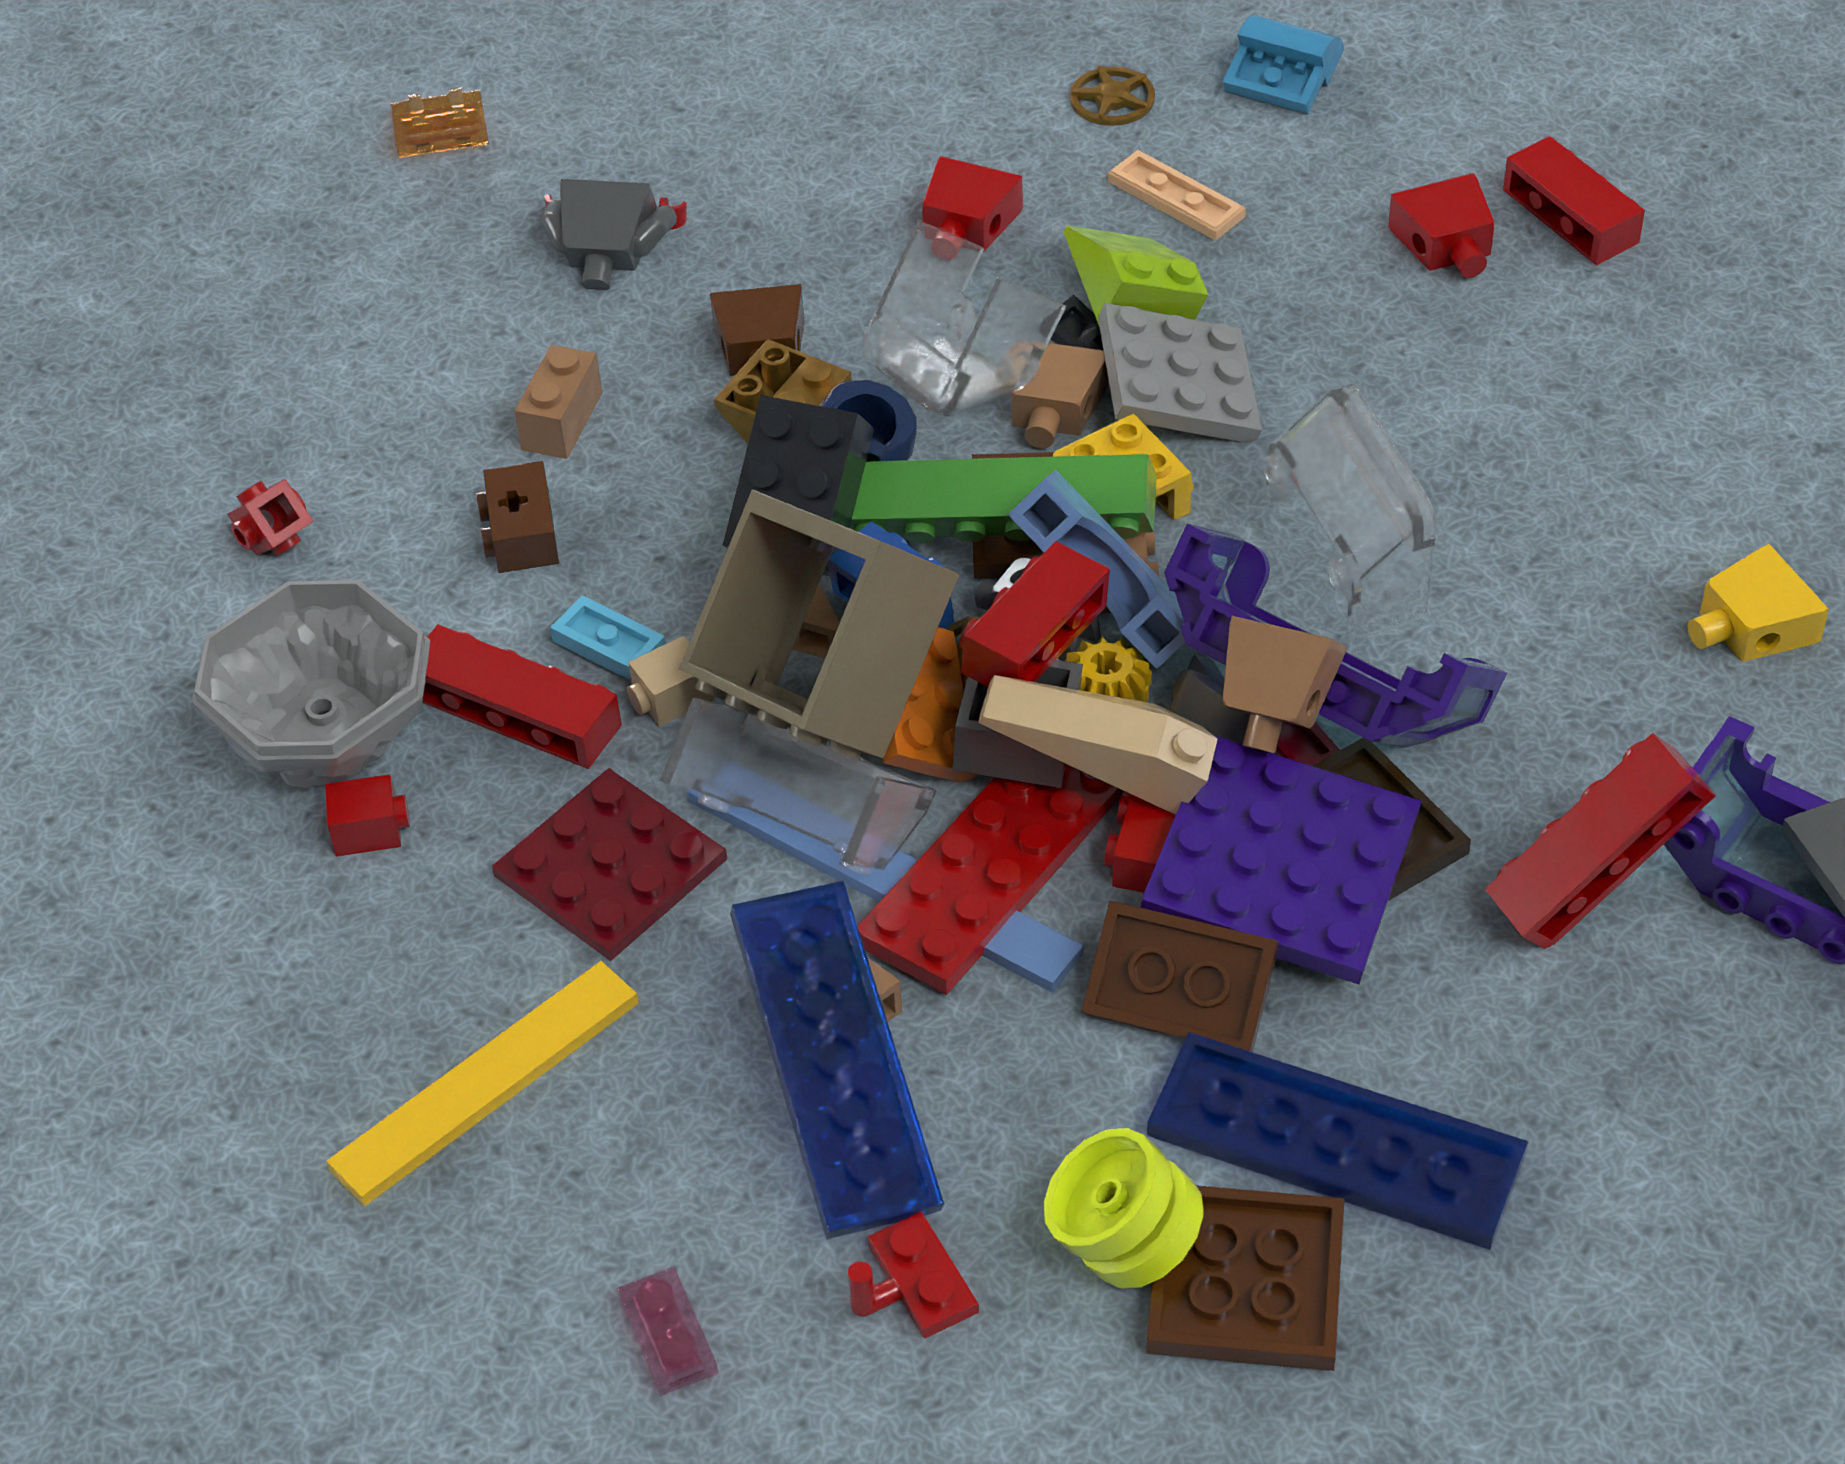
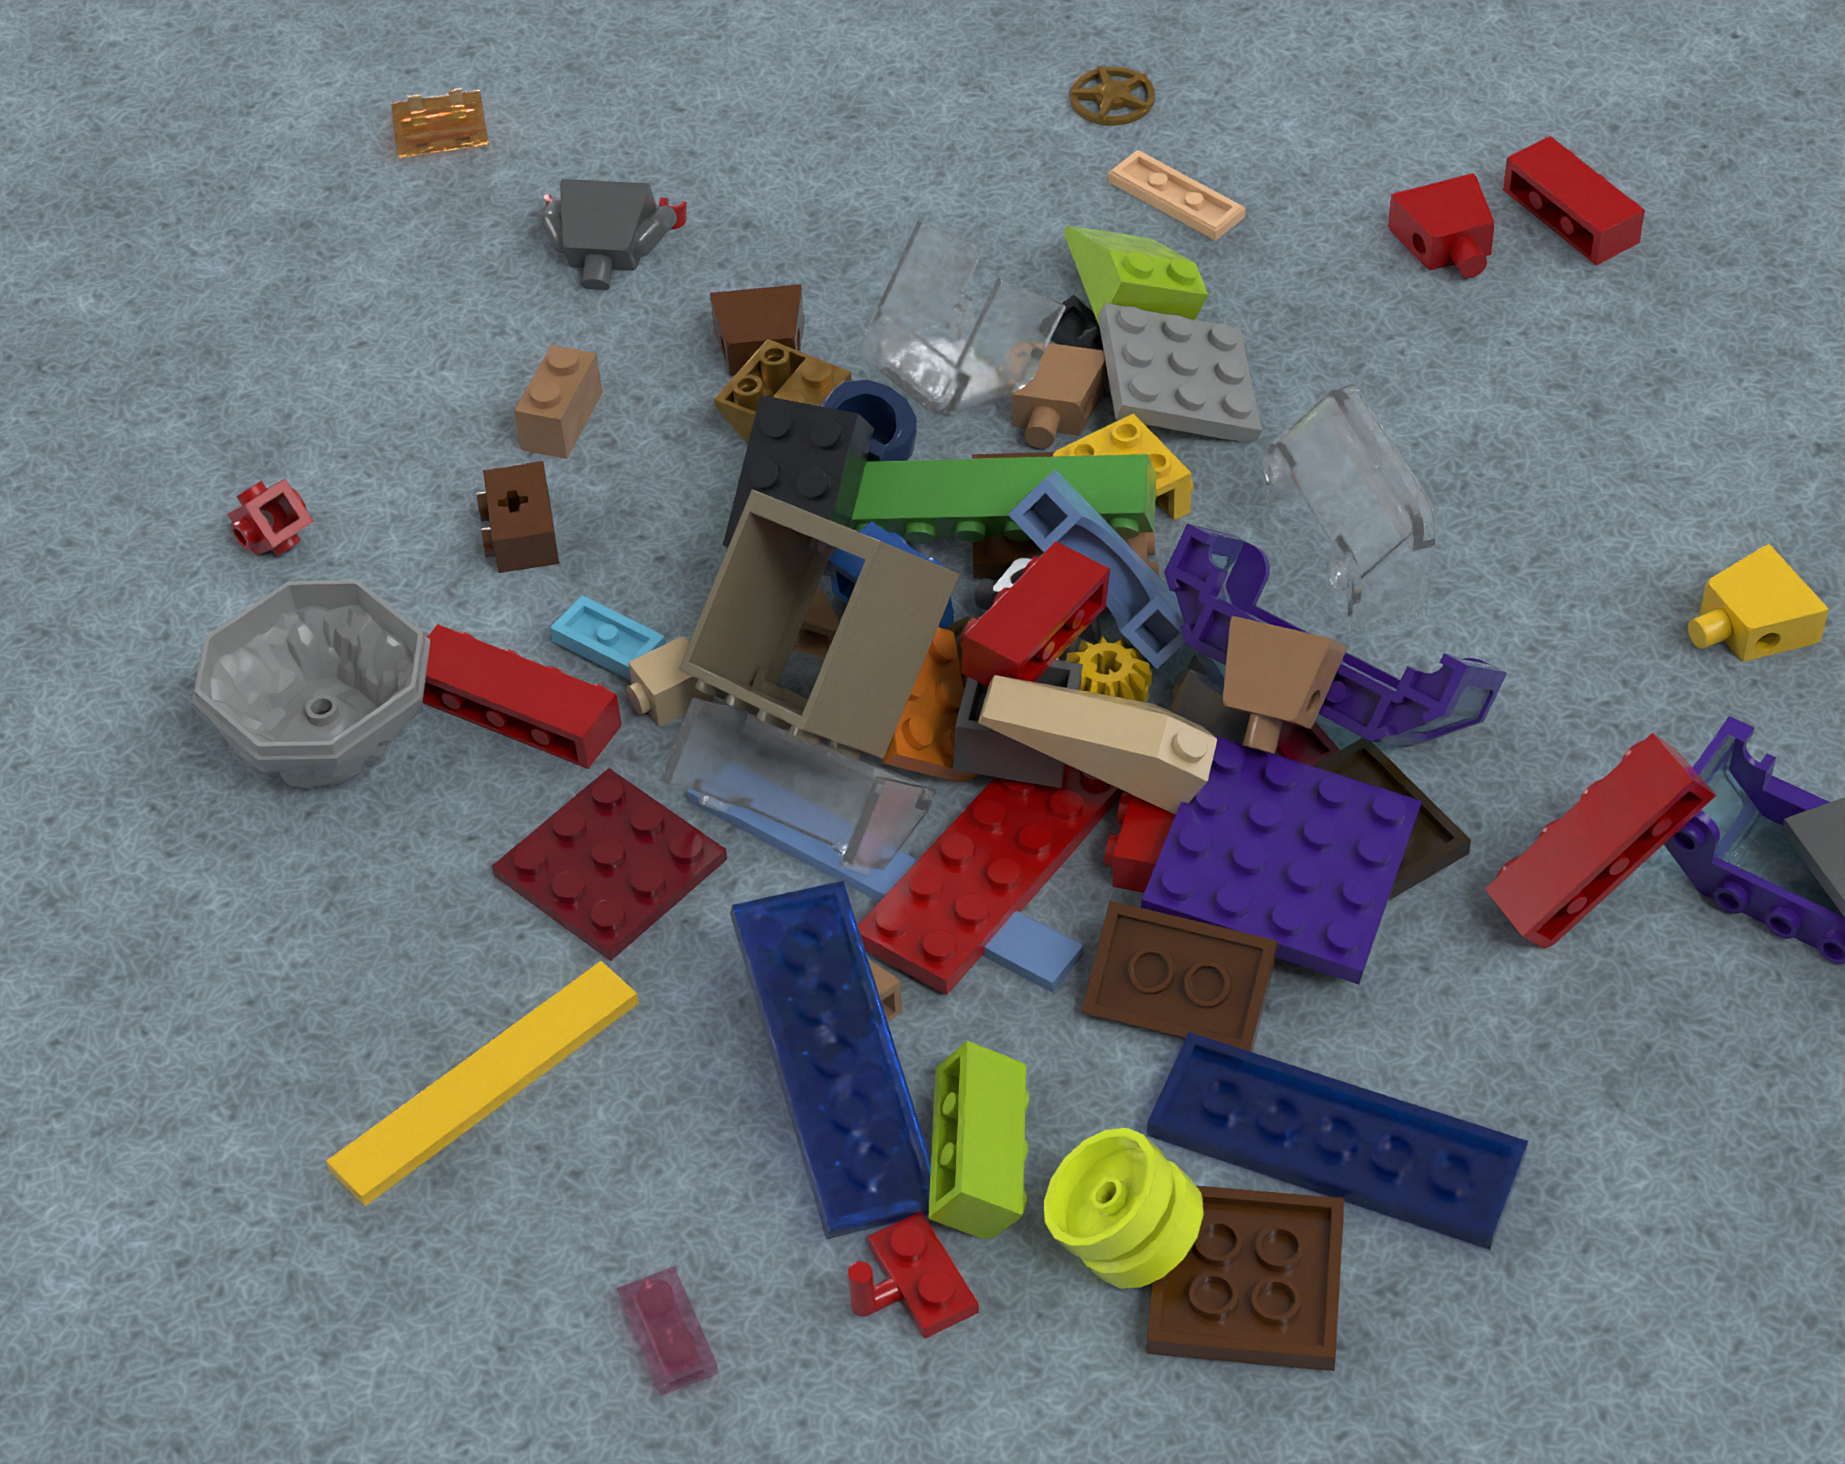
red brick [325,774,410,857] -> none
red torso [922,156,1023,259] -> none
dark azure brick [1223,15,1344,114] -> none
none -> lime brick [928,1040,1029,1239]

